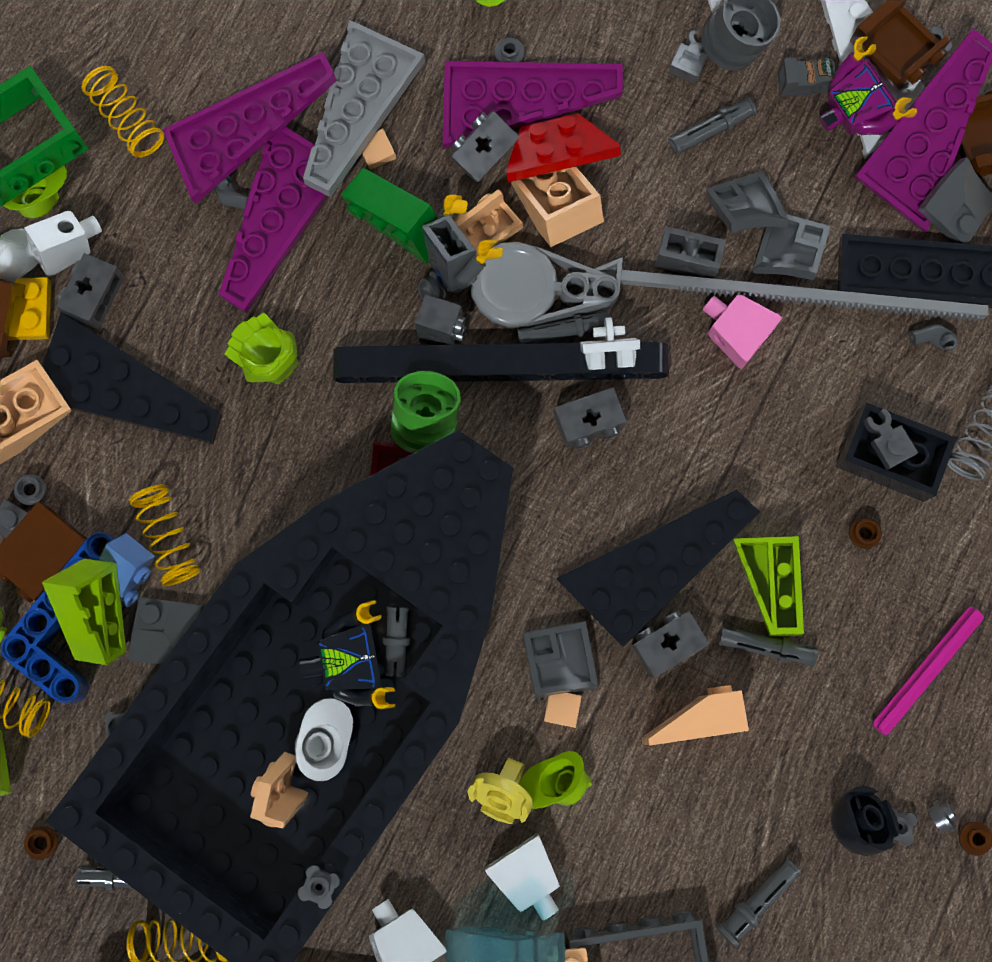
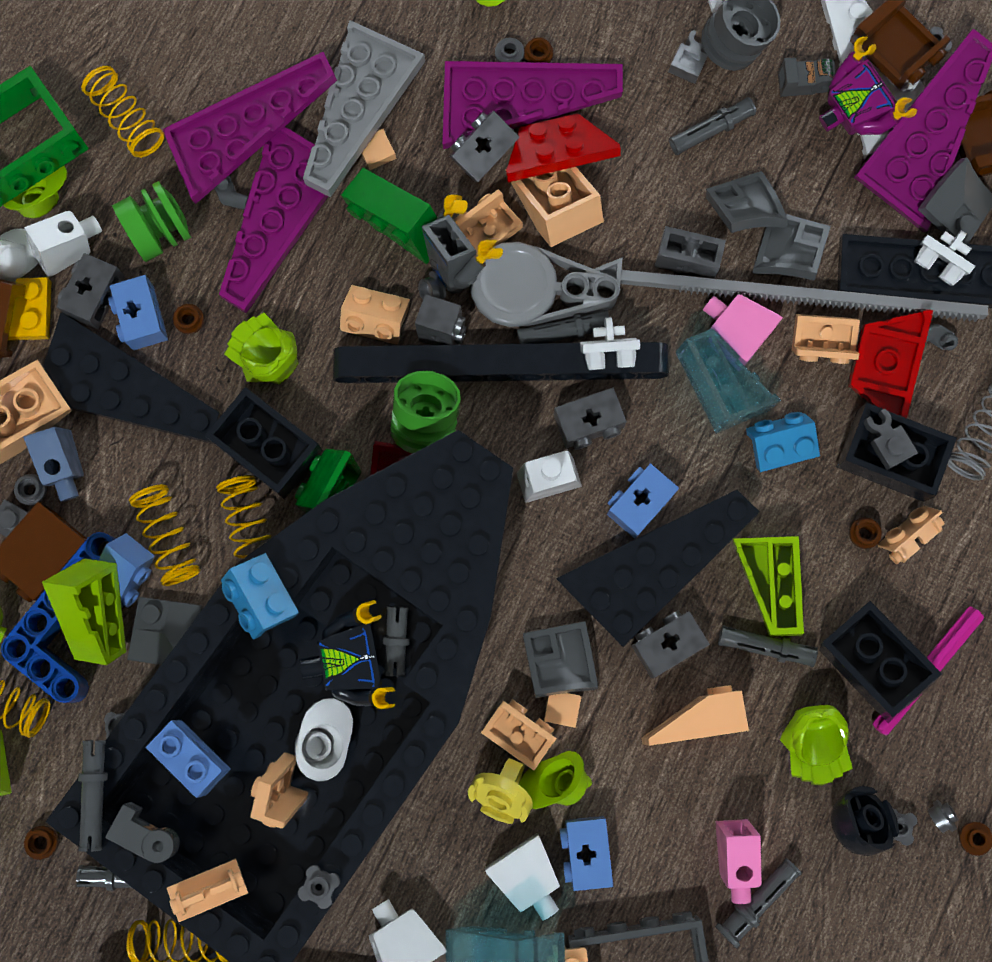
none -> sand blue torso [23,427,84,502]
none -> dark grey pin [78,740,108,852]
none -> dark grey leg [105,802,180,863]
none -> medium blue brick [108,275,168,350]
none -> bright green wheel [112,181,192,262]
none -> medium blue brick [146,720,231,798]
none -> light nougat hinge [166,859,248,922]
none -> reddish brown plate [173,304,204,334]
none -> black brick [205,387,323,499]
none -> yellow piece [216,475,271,558]
none -> dark azure bracket [221,553,299,639]
none -> green slope [295,449,362,513]
none -> light nougat bracket [340,285,410,344]
none -> light nougat bracket [481,699,557,770]
none -> white torso [517,451,582,503]
none -> reddish brown plate [524,38,553,63]
none -> medium blue brick [560,816,613,891]
none -> medium blue brick [607,463,679,539]
none -> clear light blue wedge [675,329,781,434]
none -> bright pink torso [715,819,762,904]
none -> dark azure bracket [746,412,820,472]
none -> lime hair [780,705,853,786]
none -> light nougat bracket [791,314,860,364]
none -> black brick [819,601,942,723]
none -> red wing [848,310,933,418]
none -> light nougat hinge [877,505,945,564]
none -> white hips [914,230,975,286]

